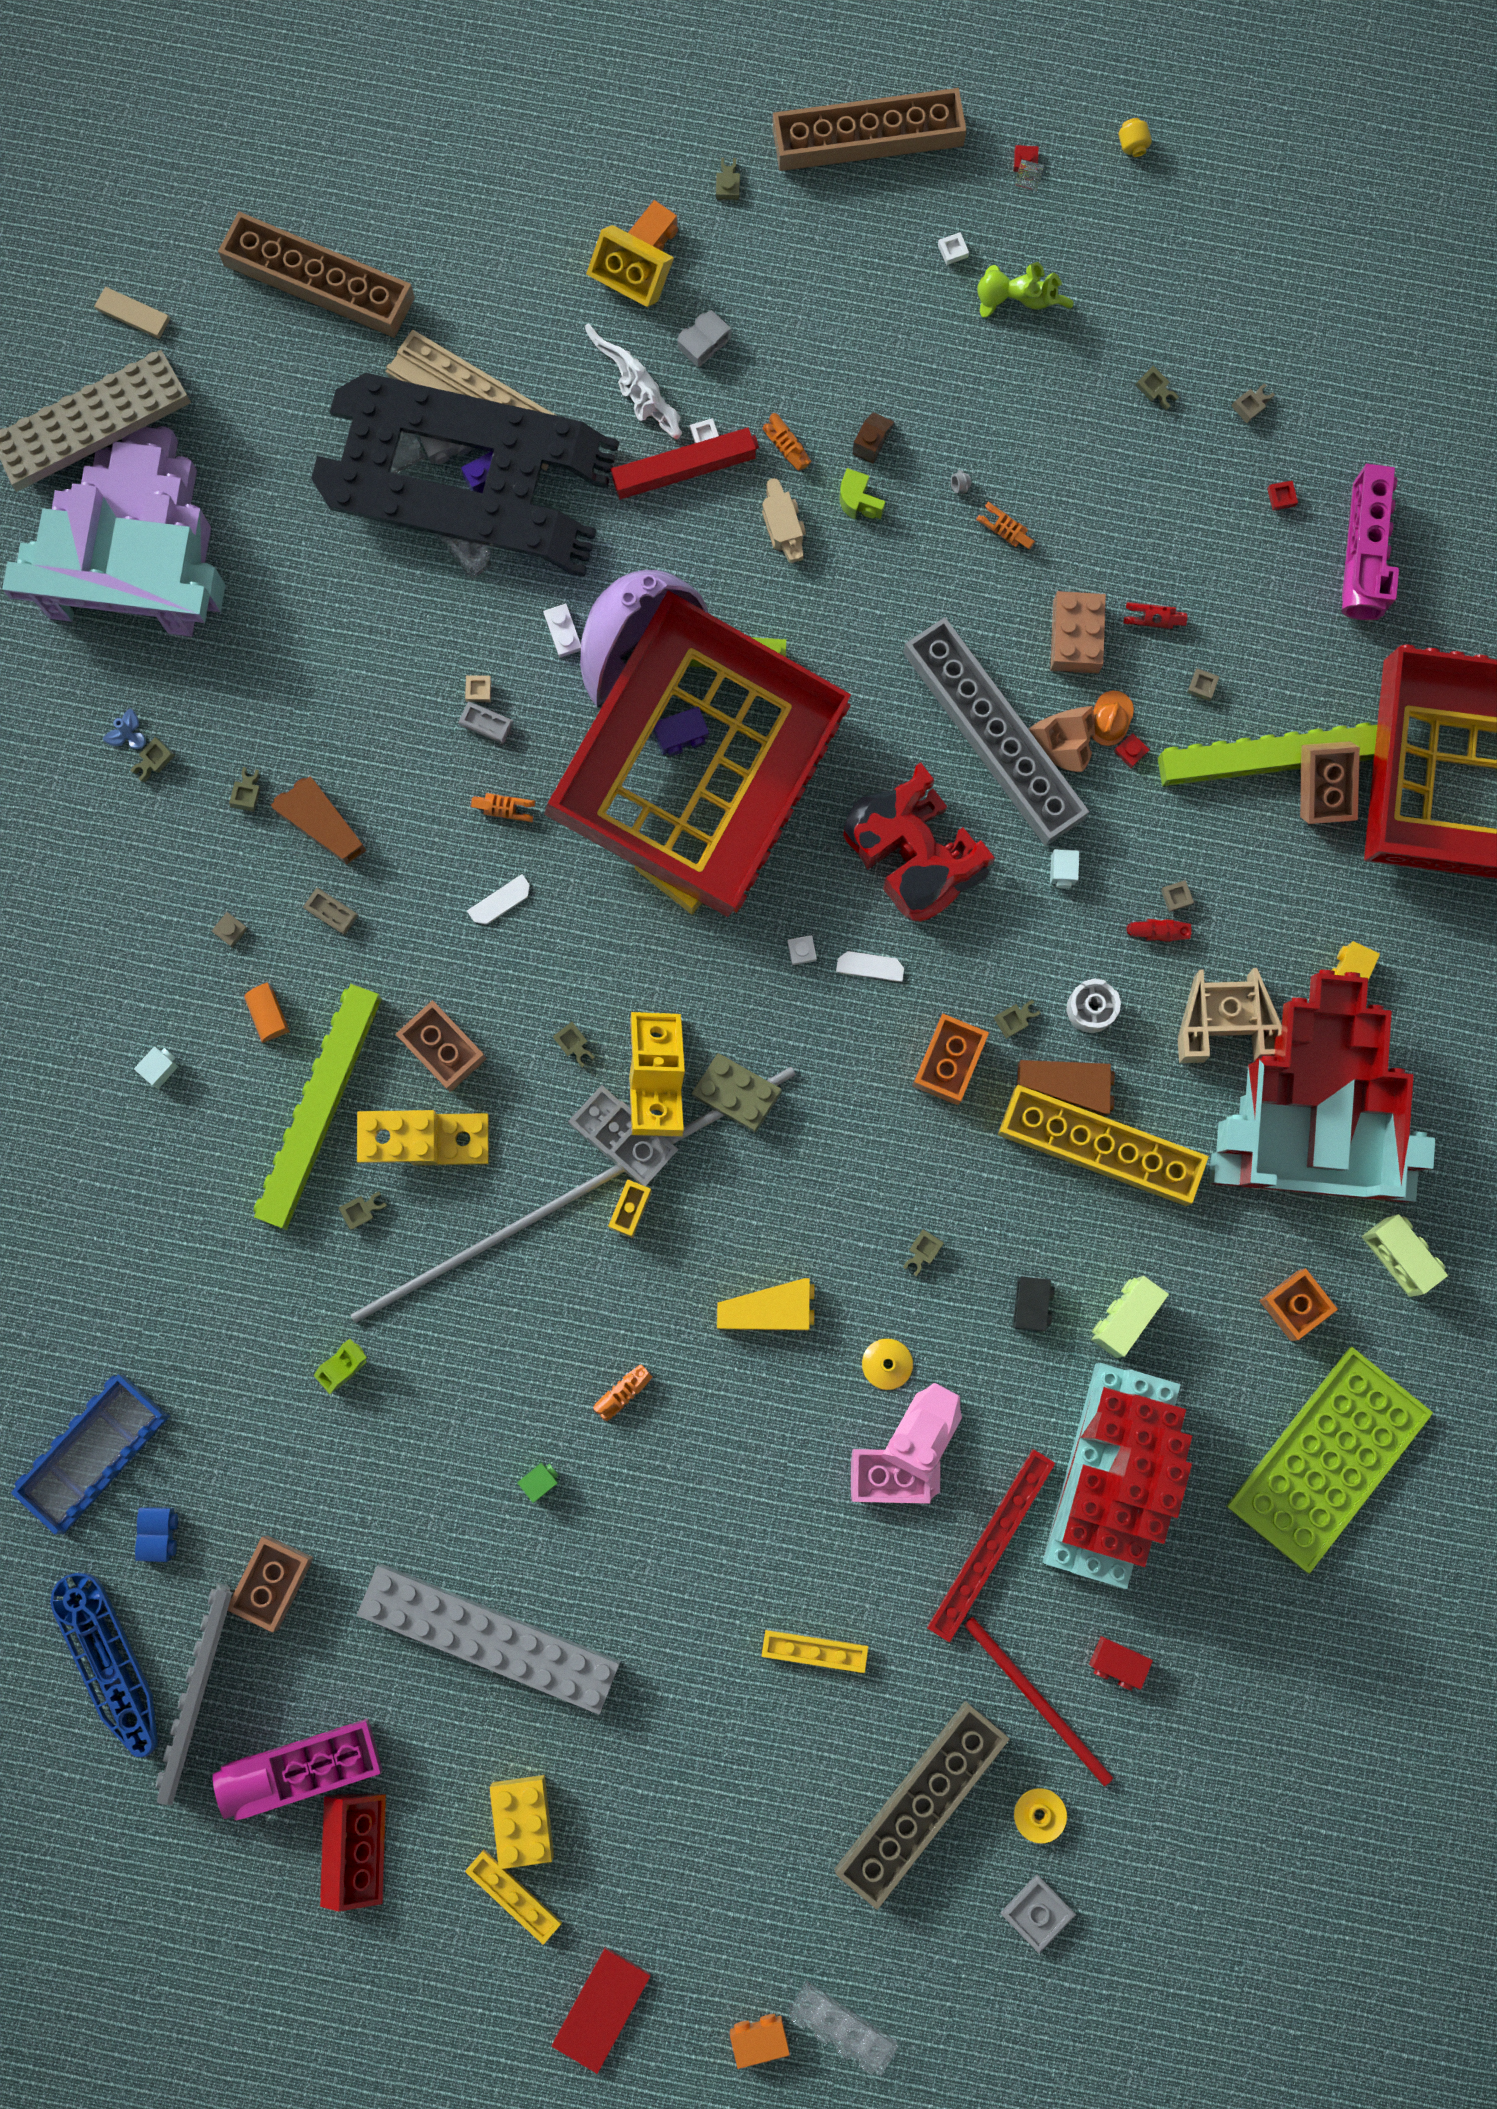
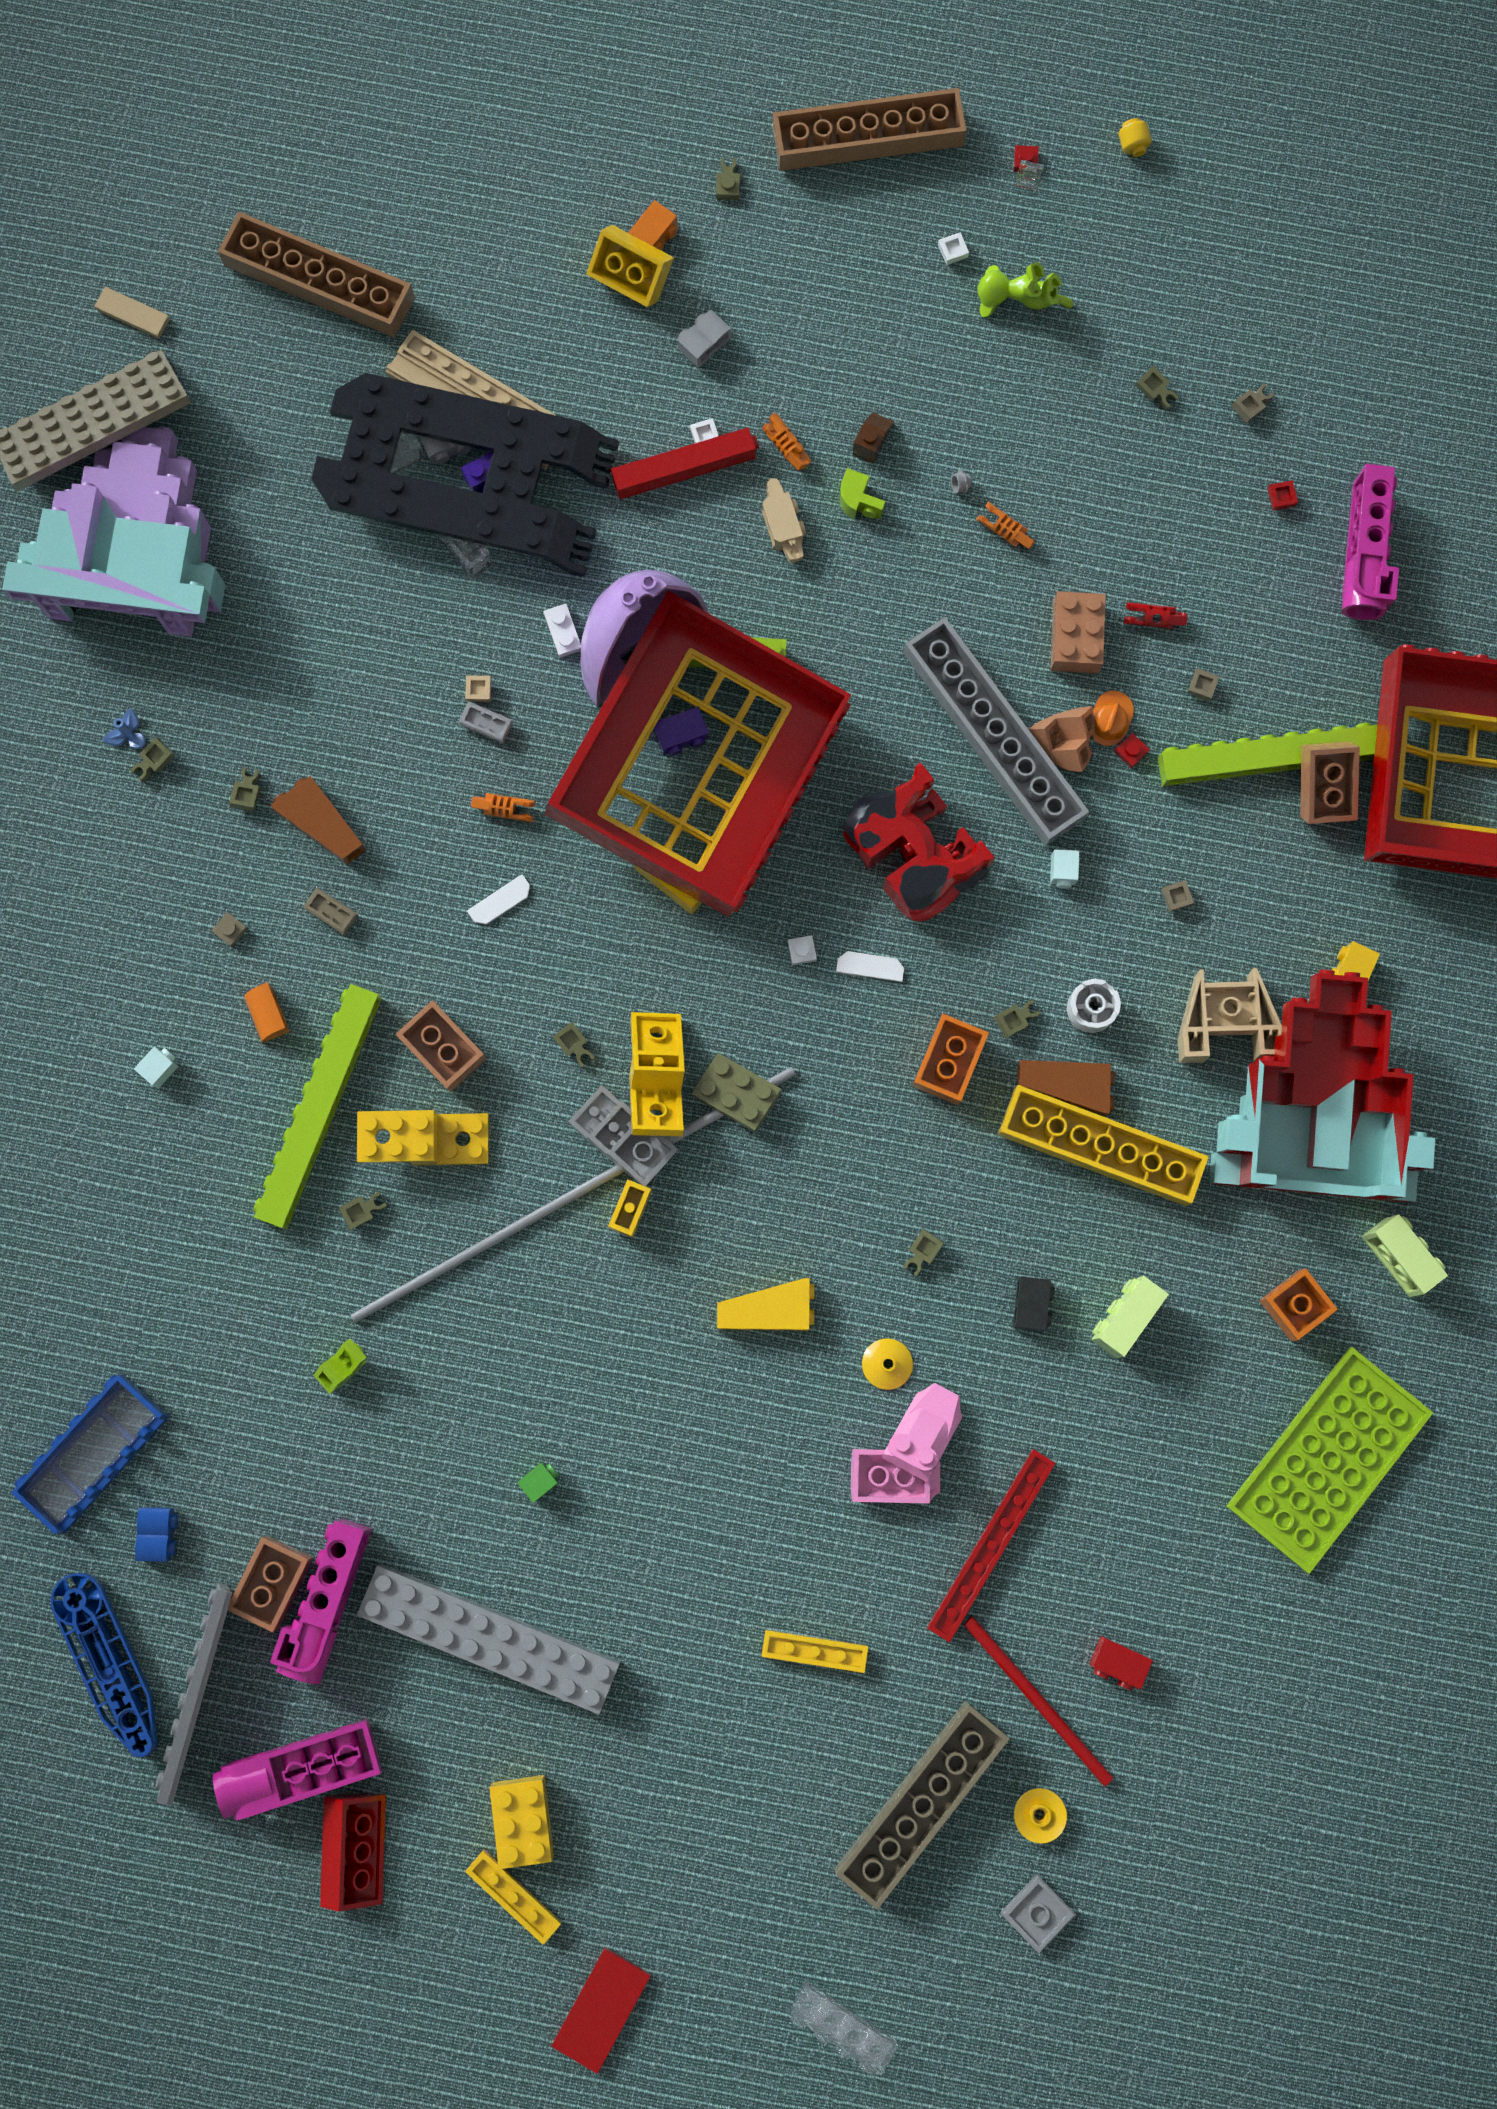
white animal [585,324,682,439] -> none
orange hinge [593,1364,652,1421] -> none
orange brick [730,2014,790,2069] -> none
red panel [1042,1363,1192,1589] -> none
red hinge [1126,919,1192,942] -> none
none -> dark pink brick [270,1519,372,1684]

